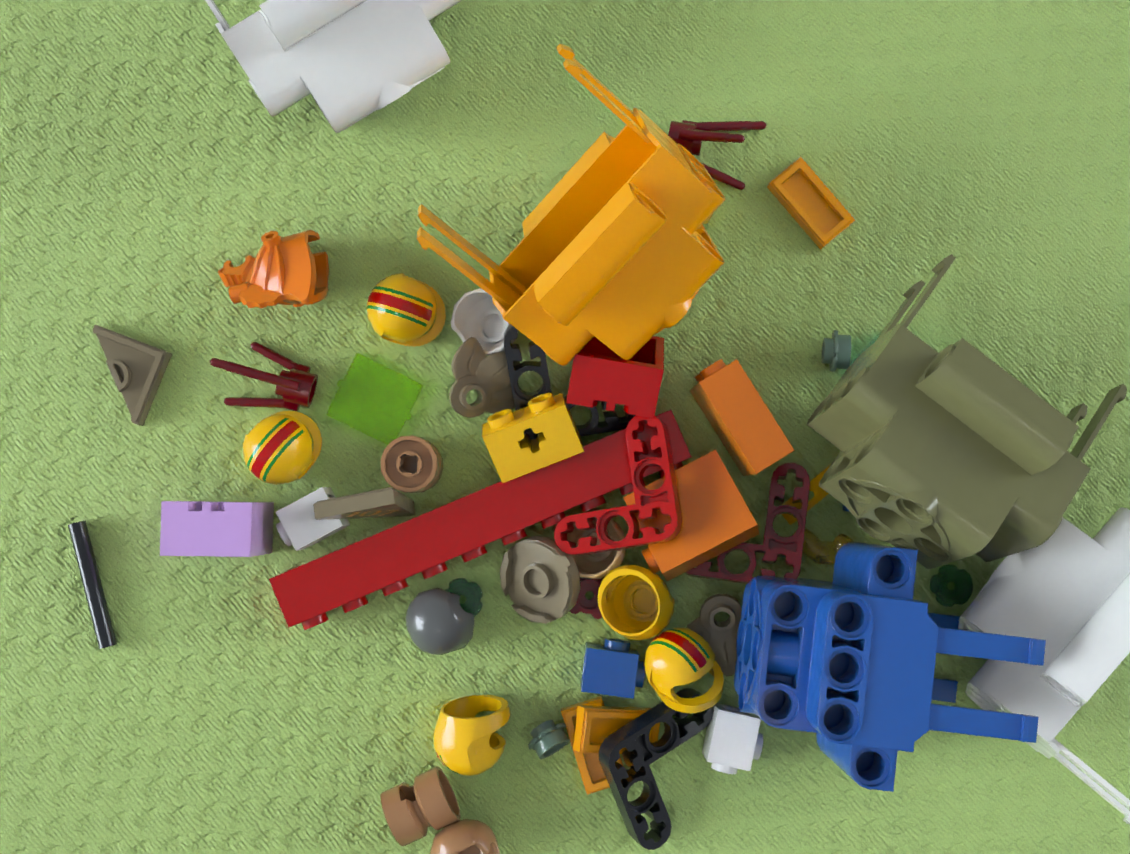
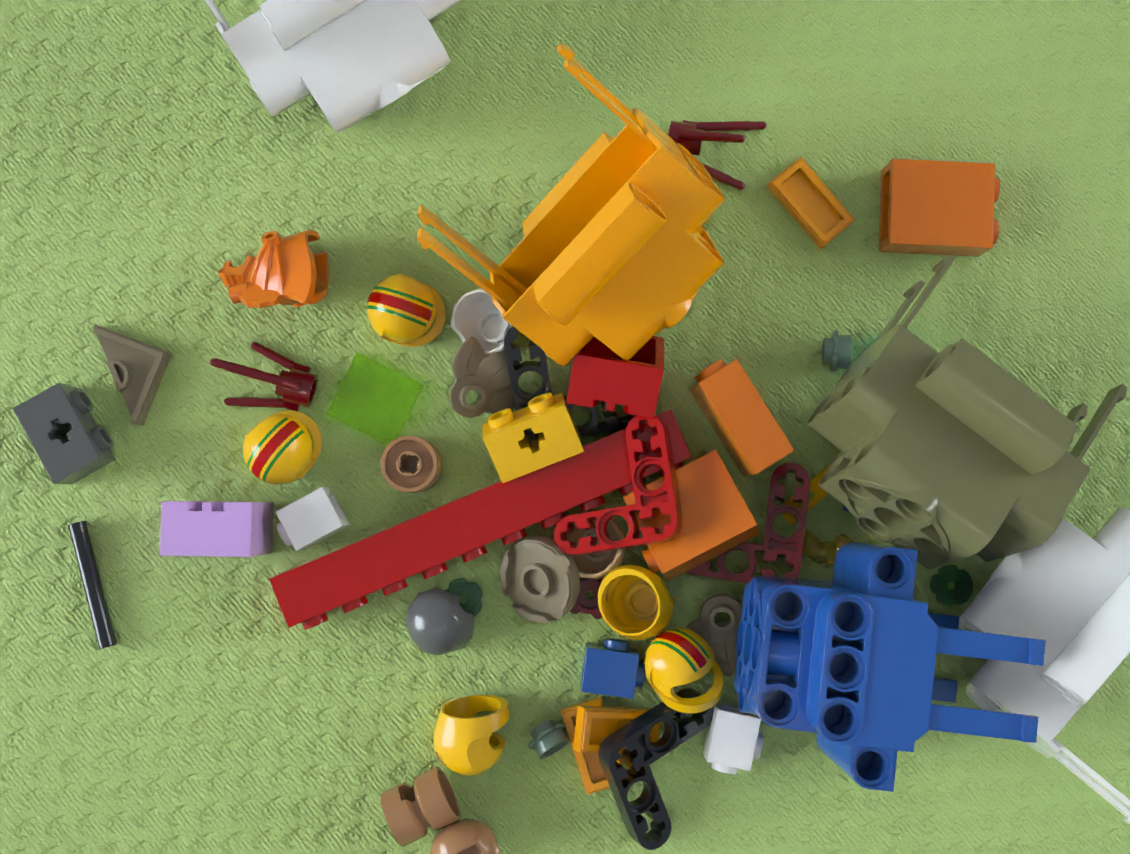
dark tan tile [313,487,416,520] -> none
none -> dark grey brick [13,383,116,485]
none -> orange brick [879,159,1000,257]

